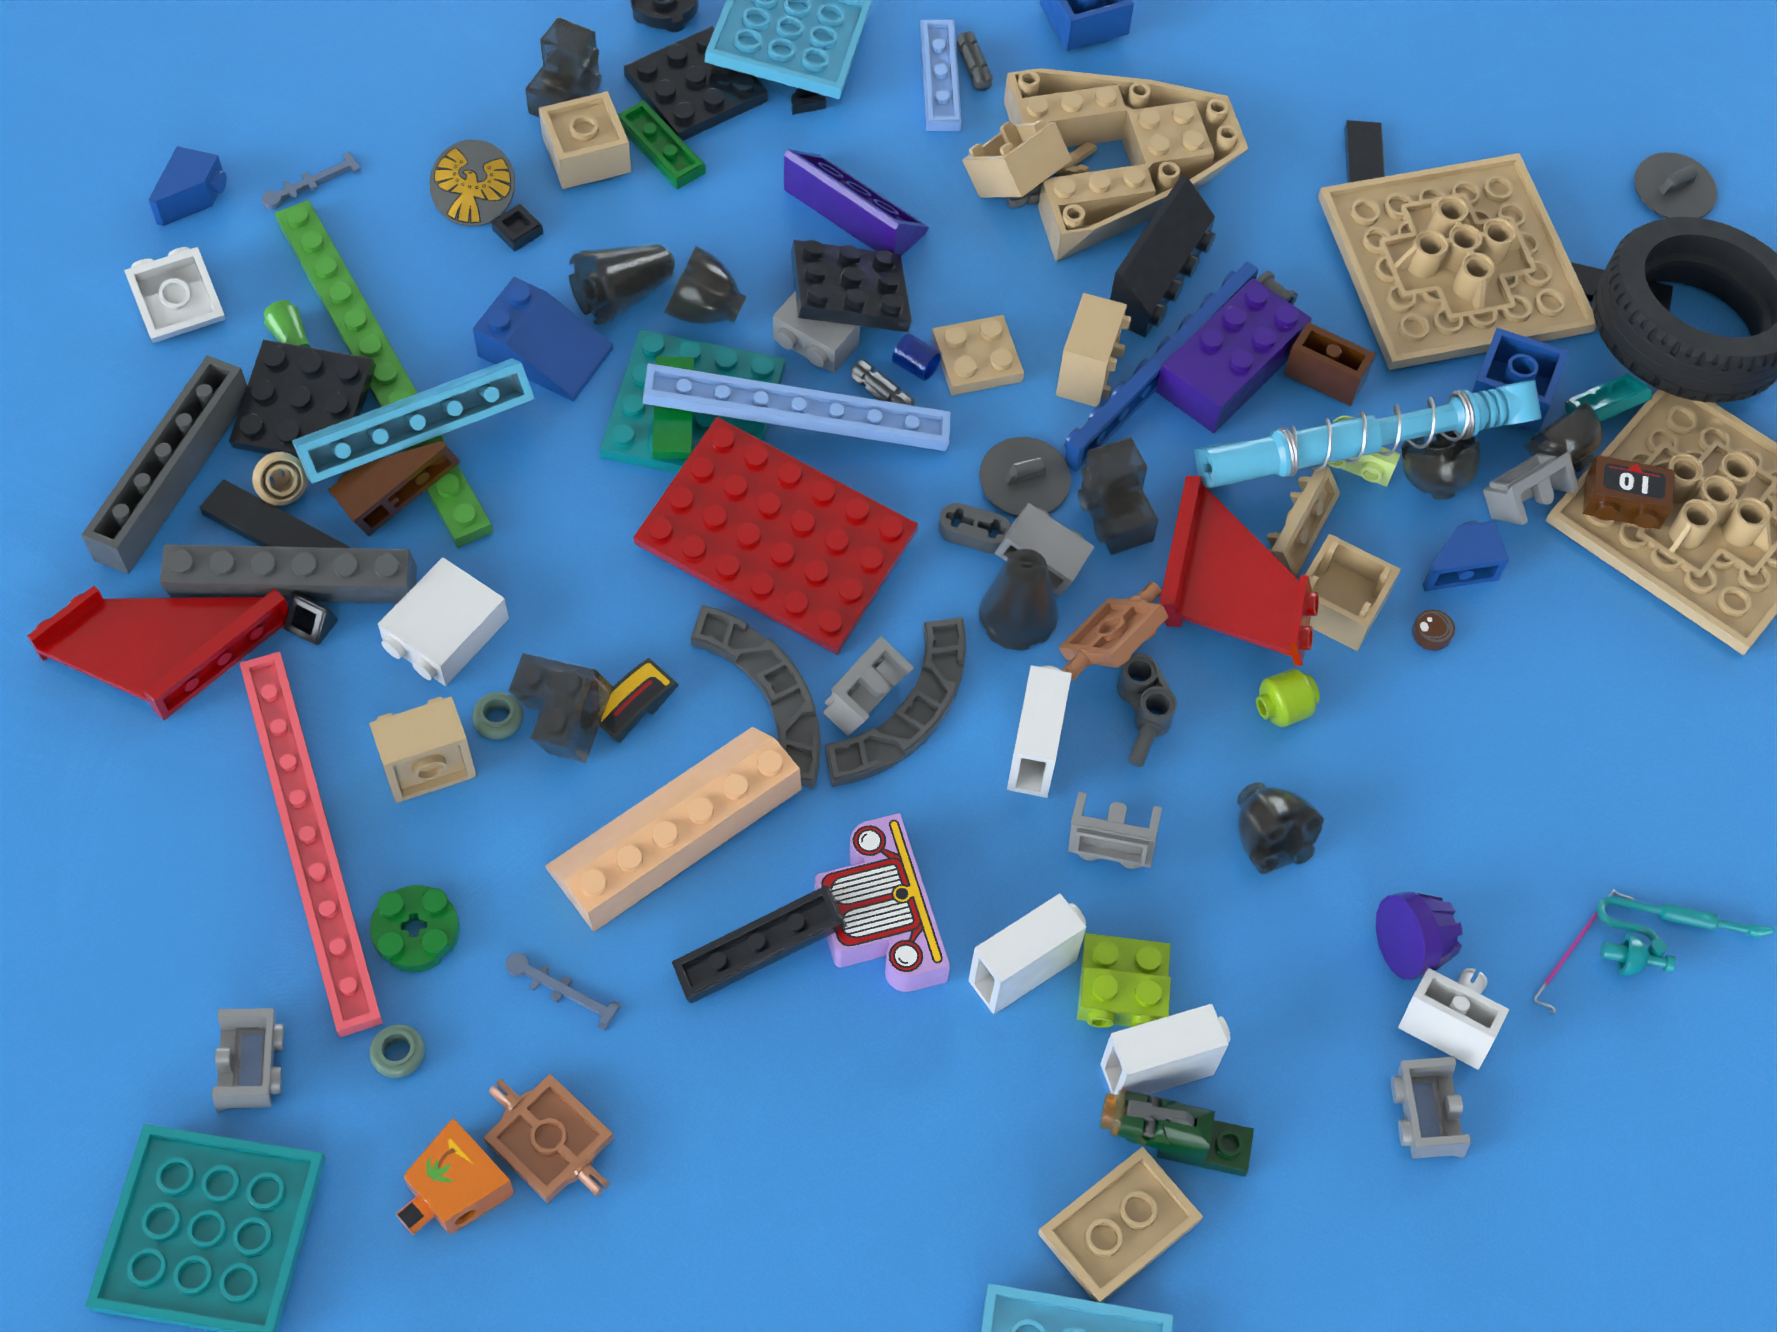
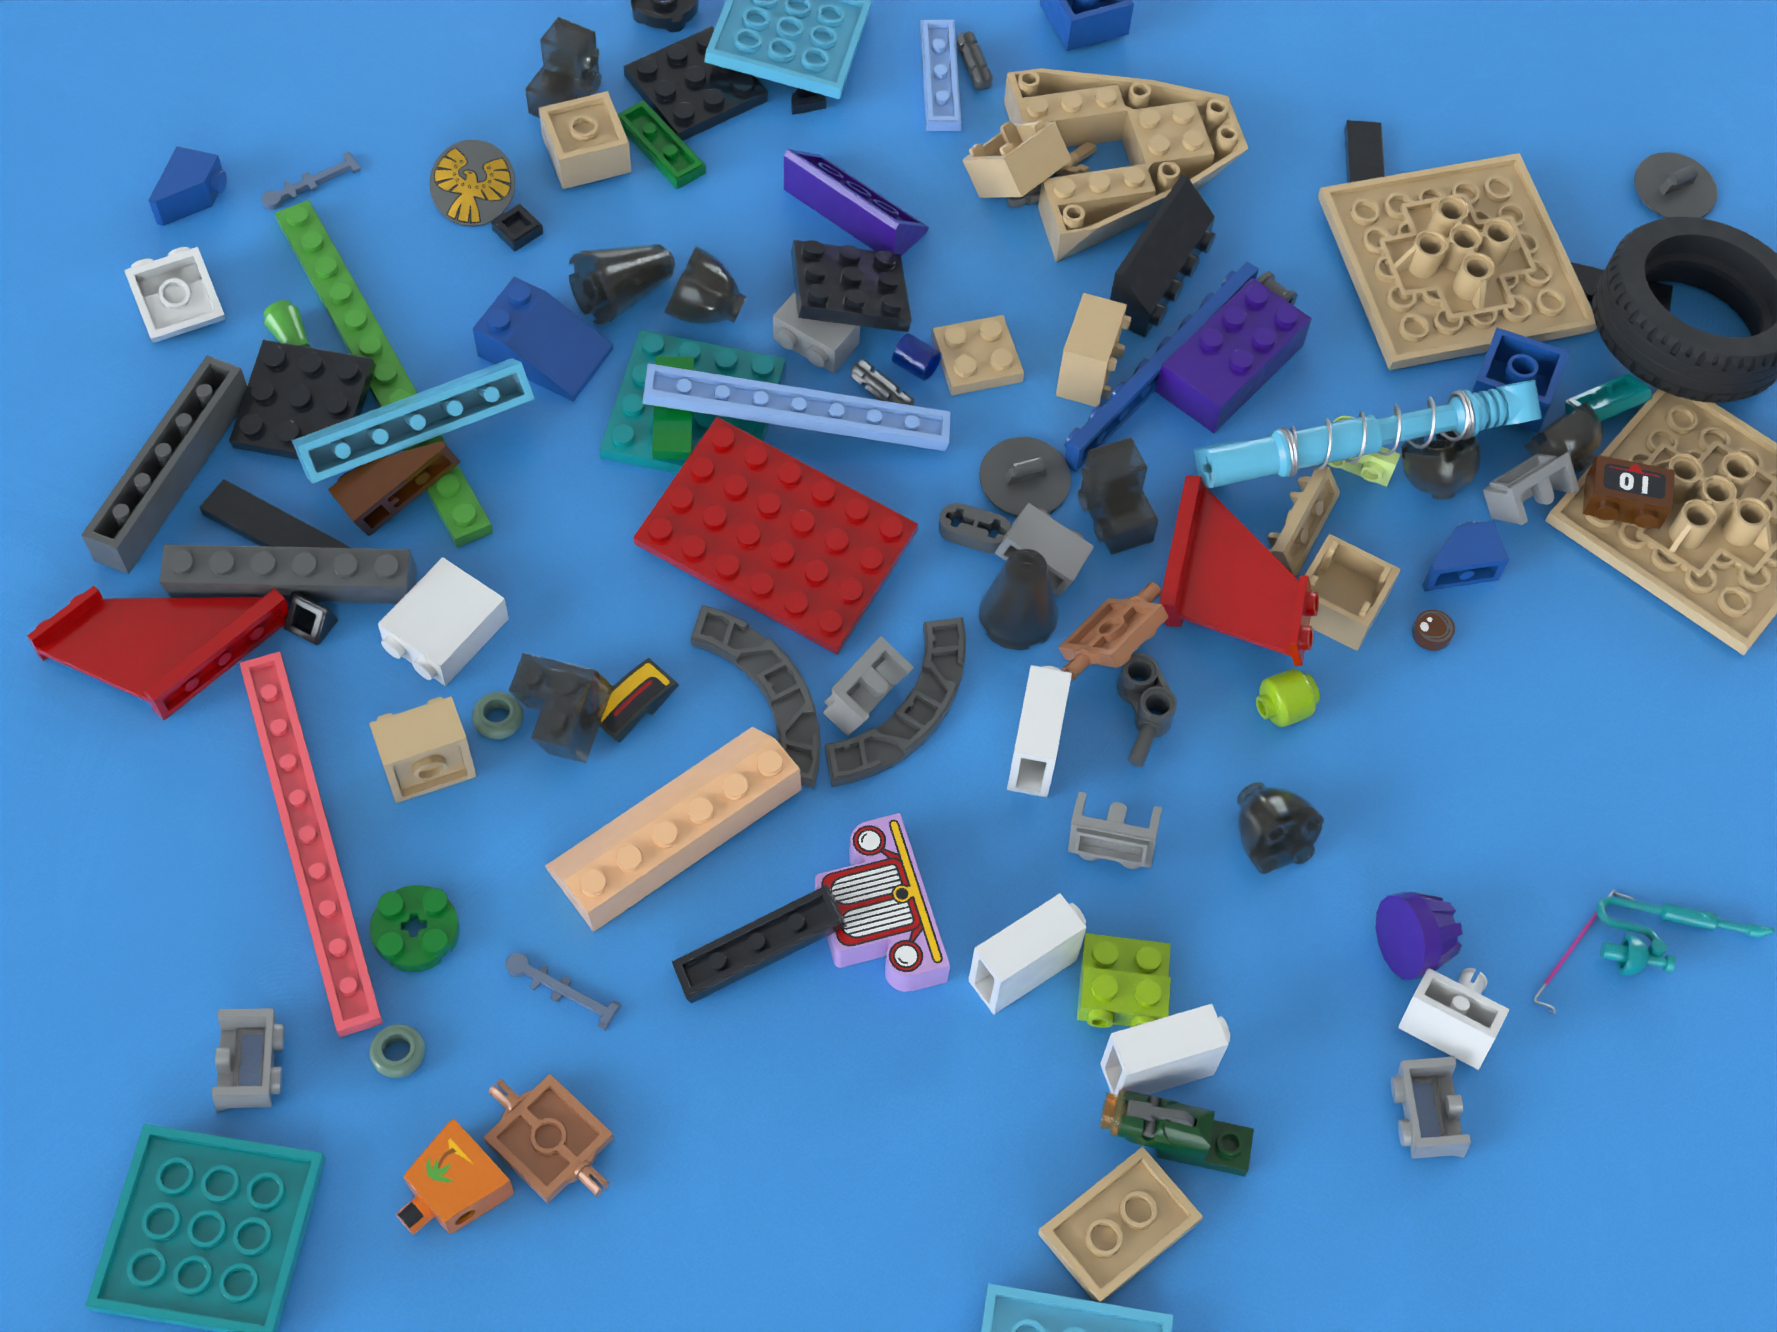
tan cone [252,452,307,506] -> none
reddish brown brick [1284,322,1376,406] -> none

